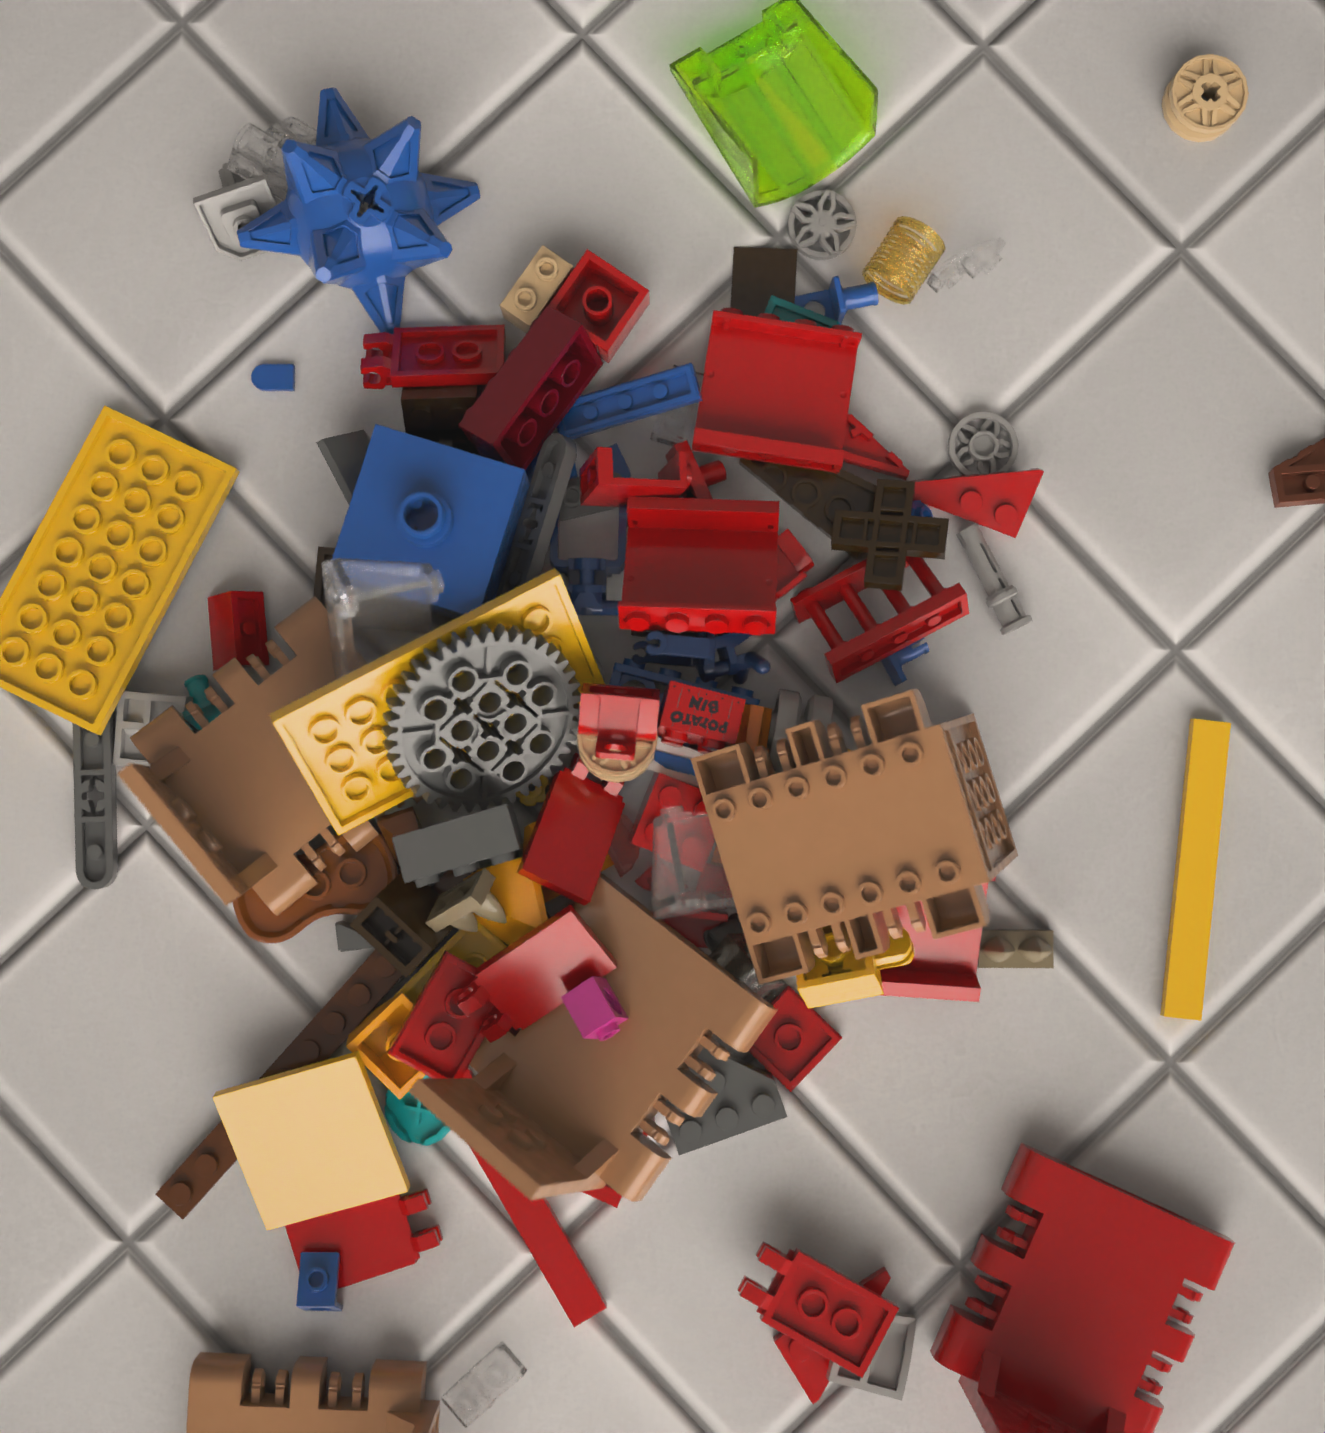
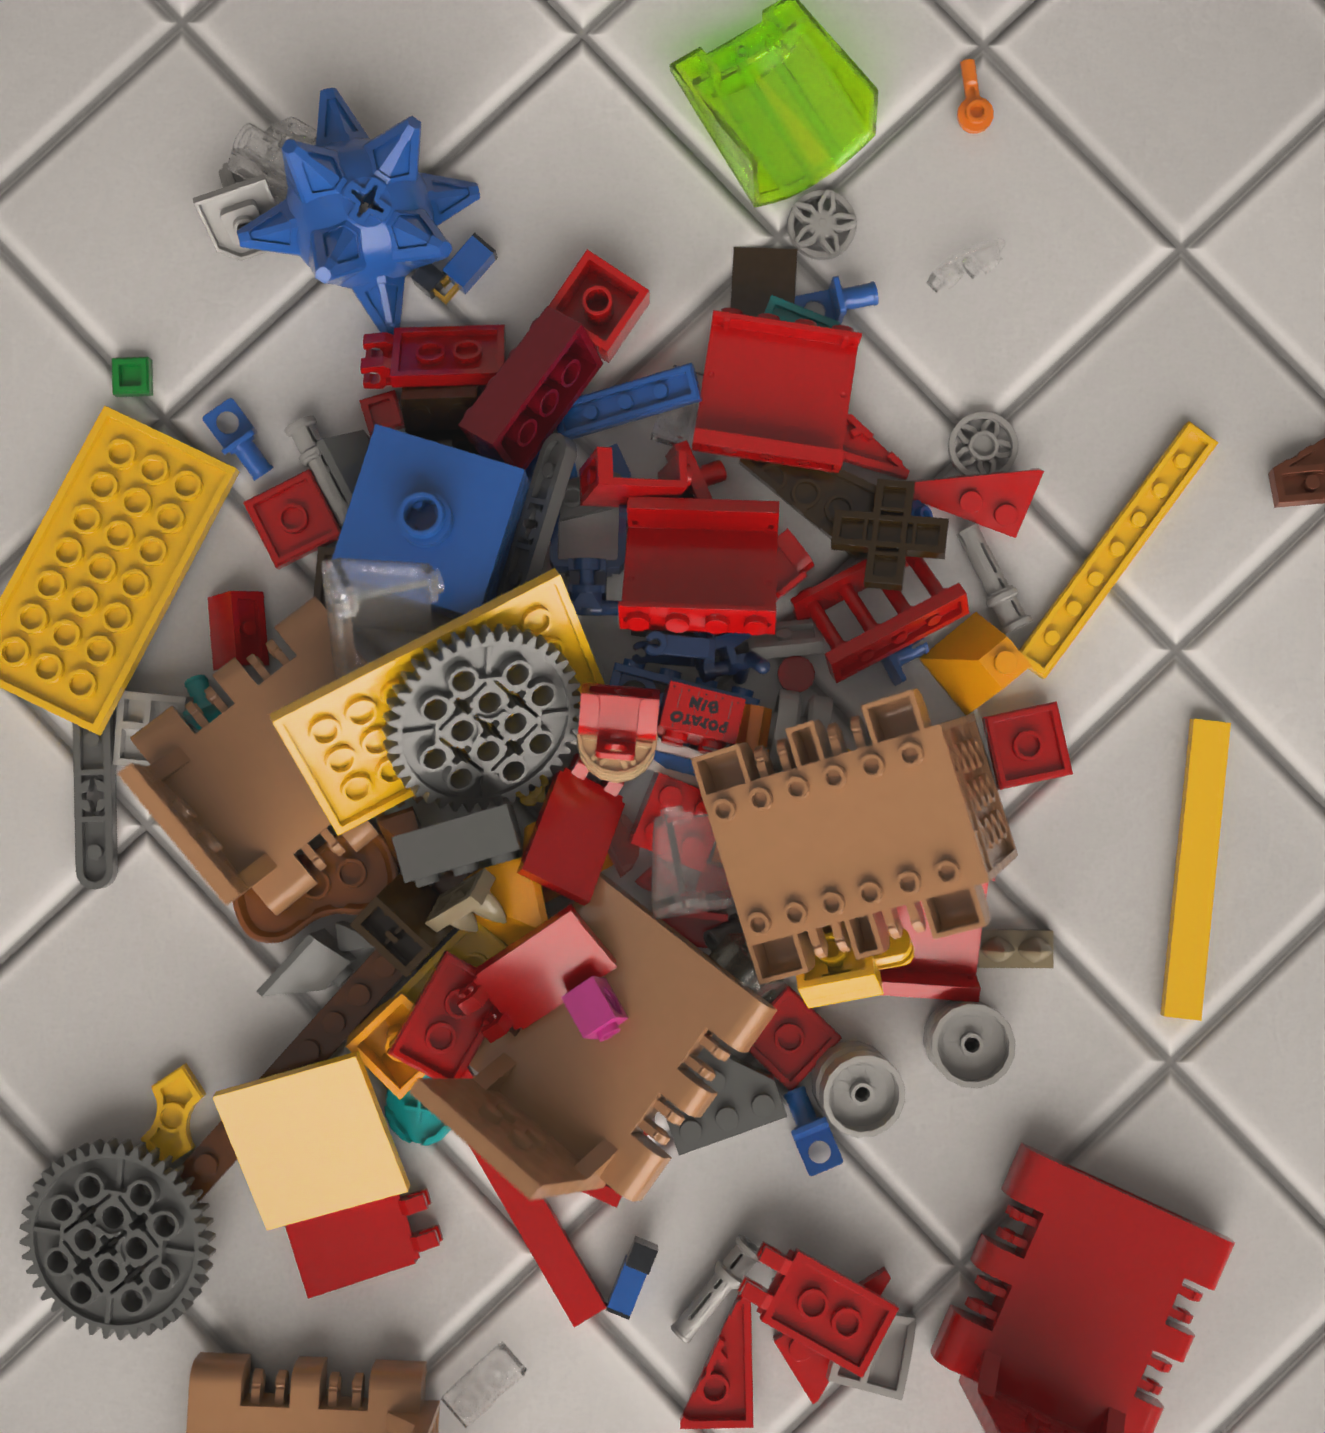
blue piece [251,364,295,391] -> none
blue bracket [296,1252,343,1311] -> none
tan brick [500,245,574,333] -> none
clear yellow piece [862,216,946,305] -> none
tan wheel [1161,54,1249,142] -> none
none -> dark grey gear [19,1138,216,1340]
none -> green tile [112,357,153,397]
none -> yellow tile [141,1063,206,1163]
none -> blue bracket [202,398,273,481]
none -> red plate [243,469,341,570]
none -> dark grey slope [256,928,357,997]
none -> light grey pin [284,416,349,528]
none -> red tile [359,390,405,436]
none -> piece [411,233,498,305]
none -> piece [606,1236,658,1320]
none -> light grey pin [671,1234,761,1343]
none -> red wing [680,1292,754,1429]
none -> light grey plate [734,619,824,659]
none -> red tile [777,656,815,693]
none -> blue bracket [783,1086,843,1176]
none -> light grey wheel [811,1041,905,1138]
none -> light orange slope [919,612,1031,715]
none -> light grey wheel [923,1000,1016,1088]
none -> orange plate [957,59,994,134]
none -> red plate [982,701,1073,790]
none -> yellow tile [1019,421,1219,679]

